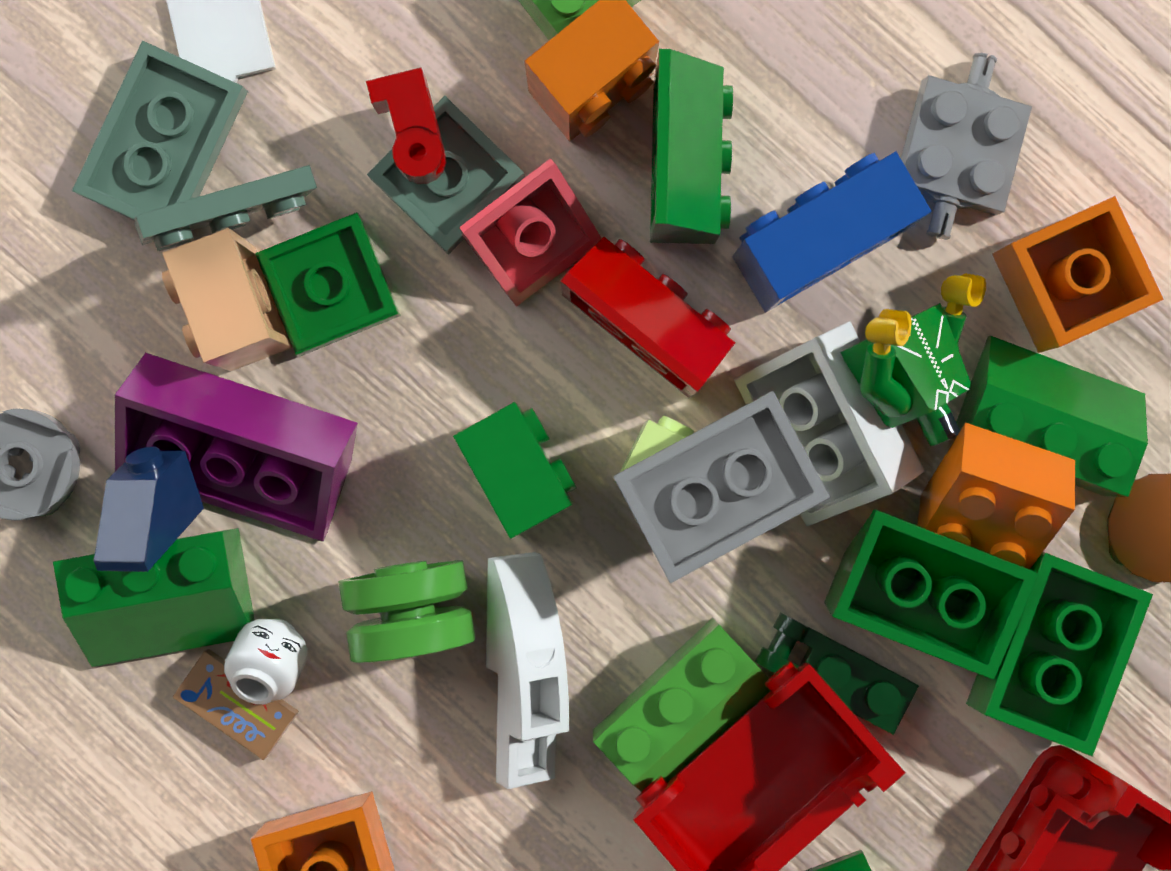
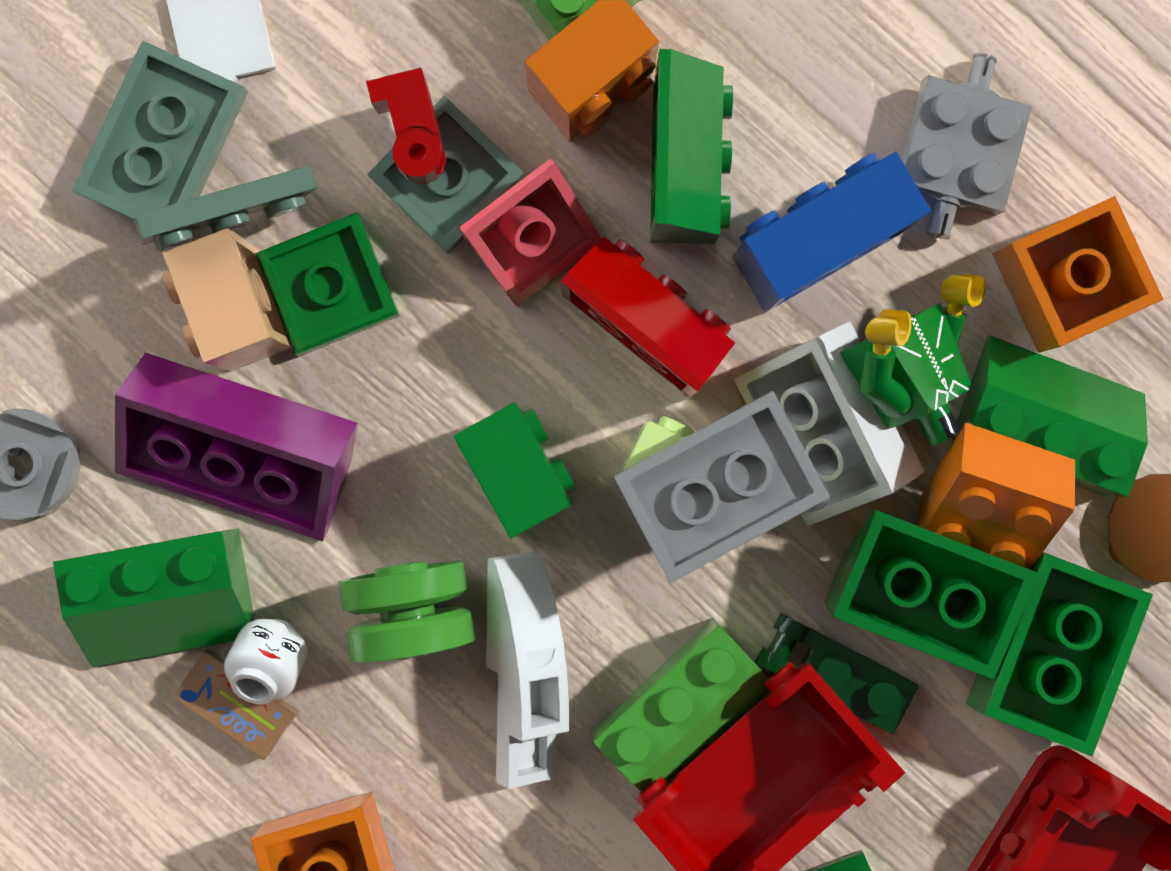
dark blue slope [94,447,204,572] -> none

